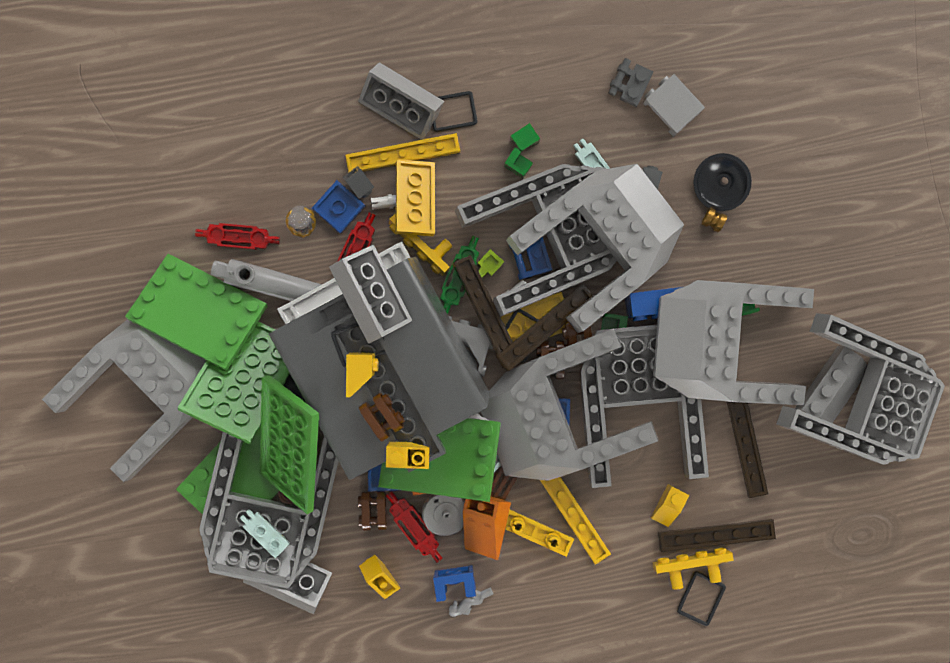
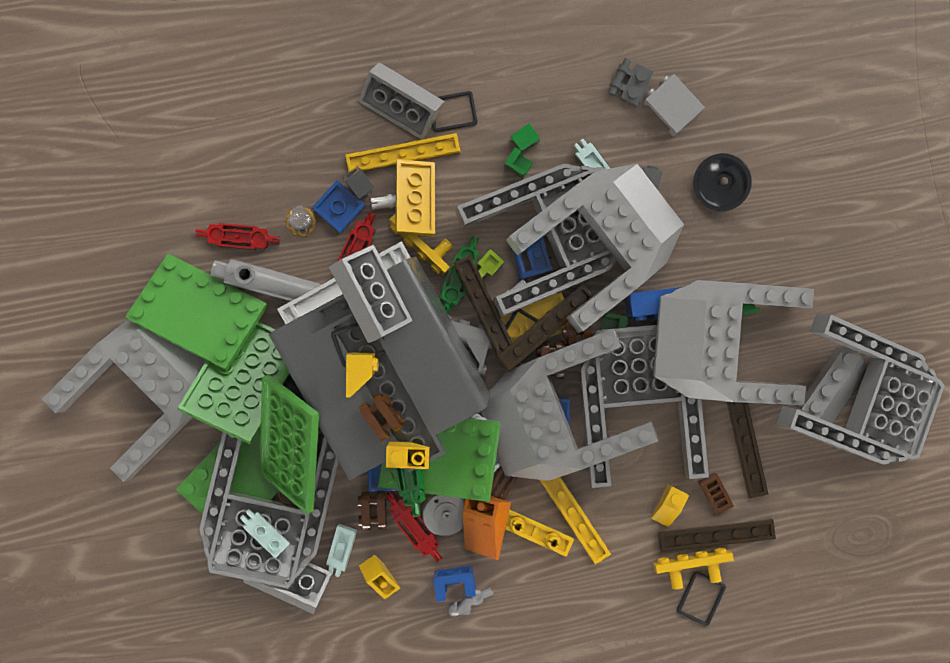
pearl gold wheel [701,207,728,233] -> none
none -> light aqua hinge [326,524,357,577]
none -> green piece [395,468,425,517]
none -> reddish brown slope [698,472,734,516]

